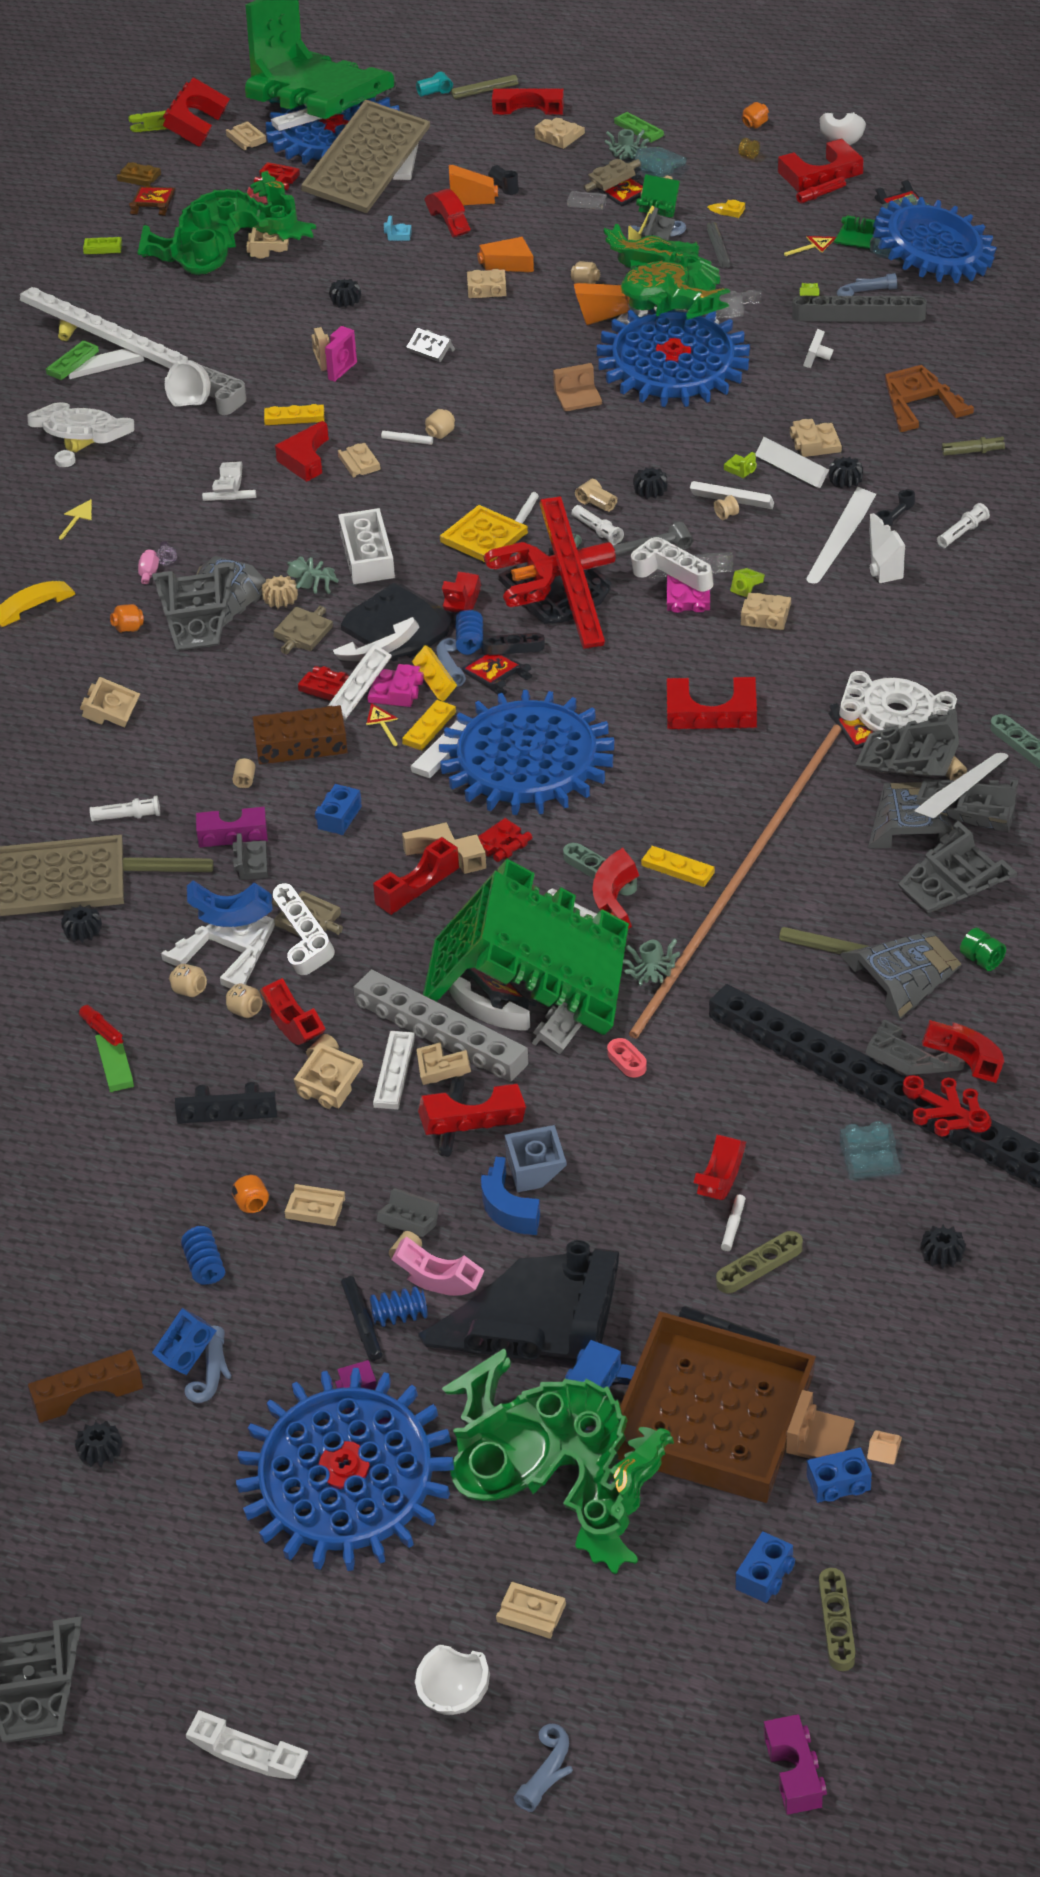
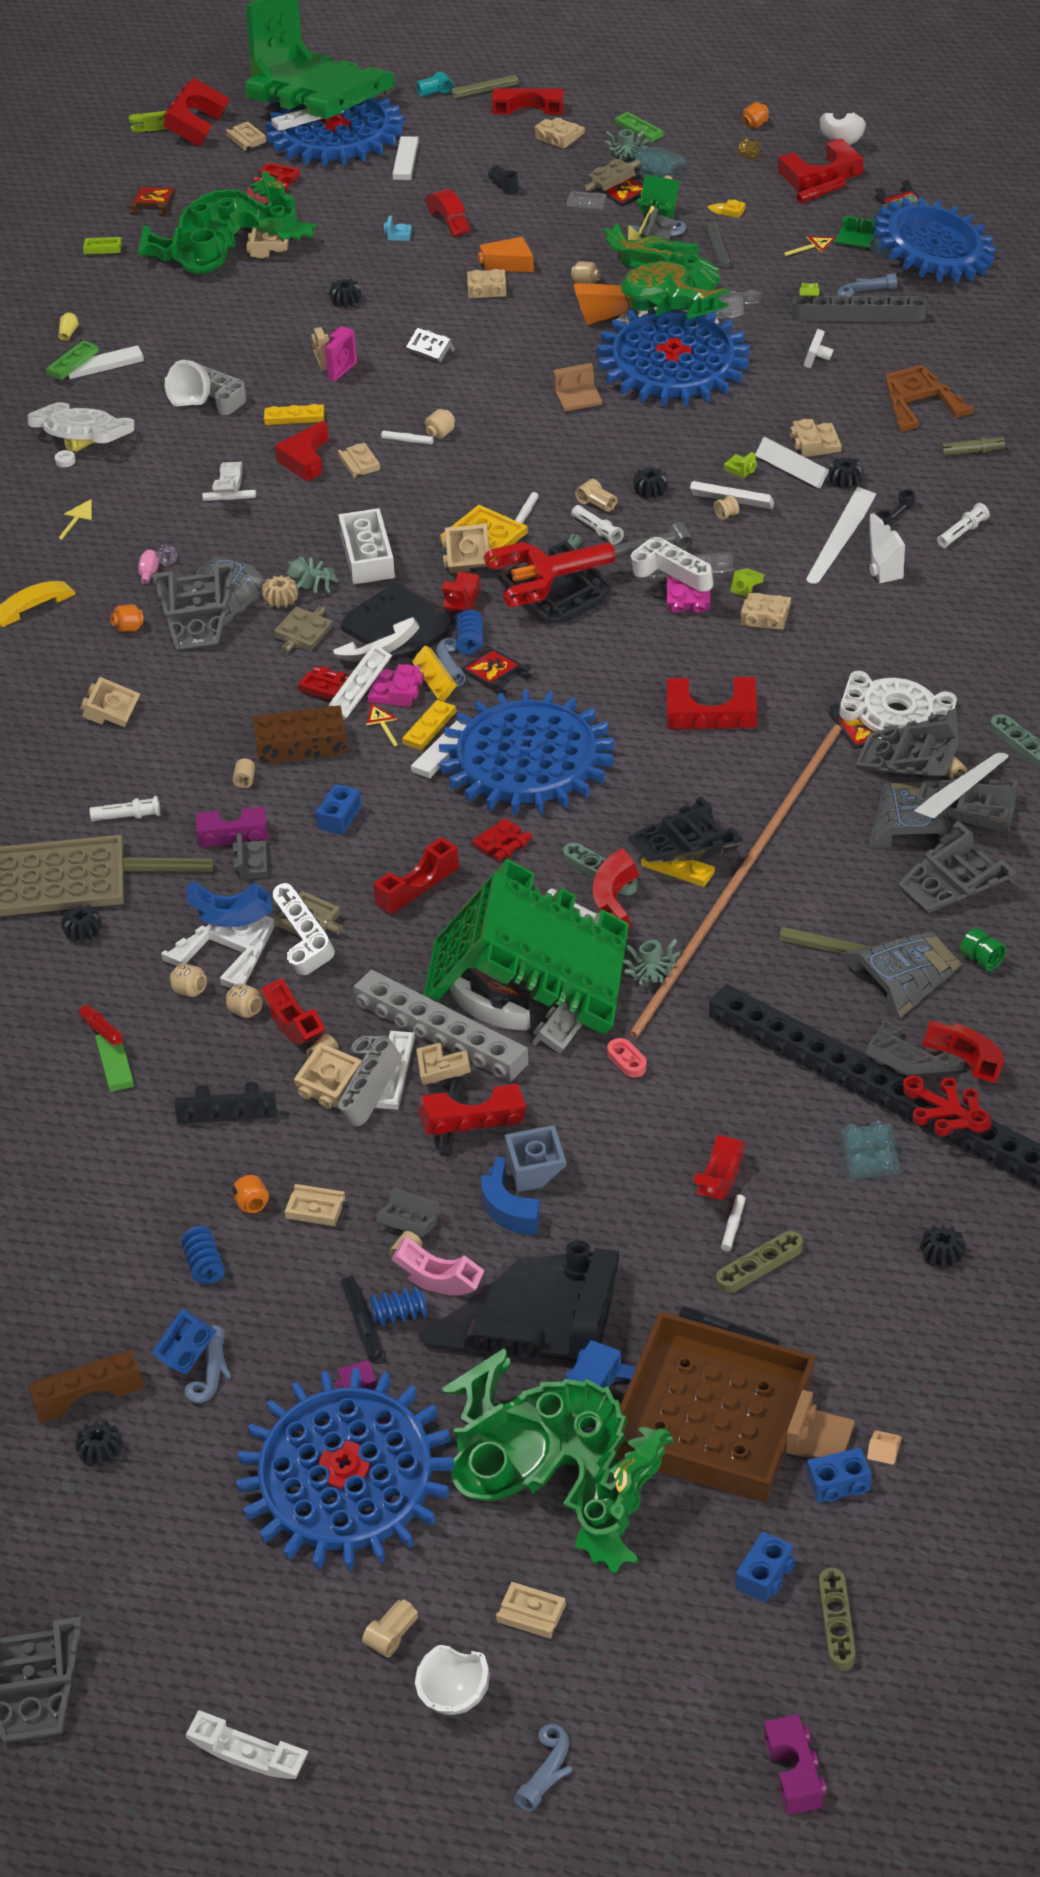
white plate [20,287,188,368] -> none
pearl gold plate [117,162,161,187] -> none
dark tan plate [301,100,430,213] -> none
tan arch [402,822,486,874] -> none
orange slope [449,165,498,205] -> none
black beam [482,633,545,655] -> none
red plate [540,496,605,649] -> none
none -> light grey beam [338,1036,402,1126]
none -> tan piece [362,1599,418,1658]
none -> tan plate [442,524,489,573]
none -> black wedge [628,796,743,862]

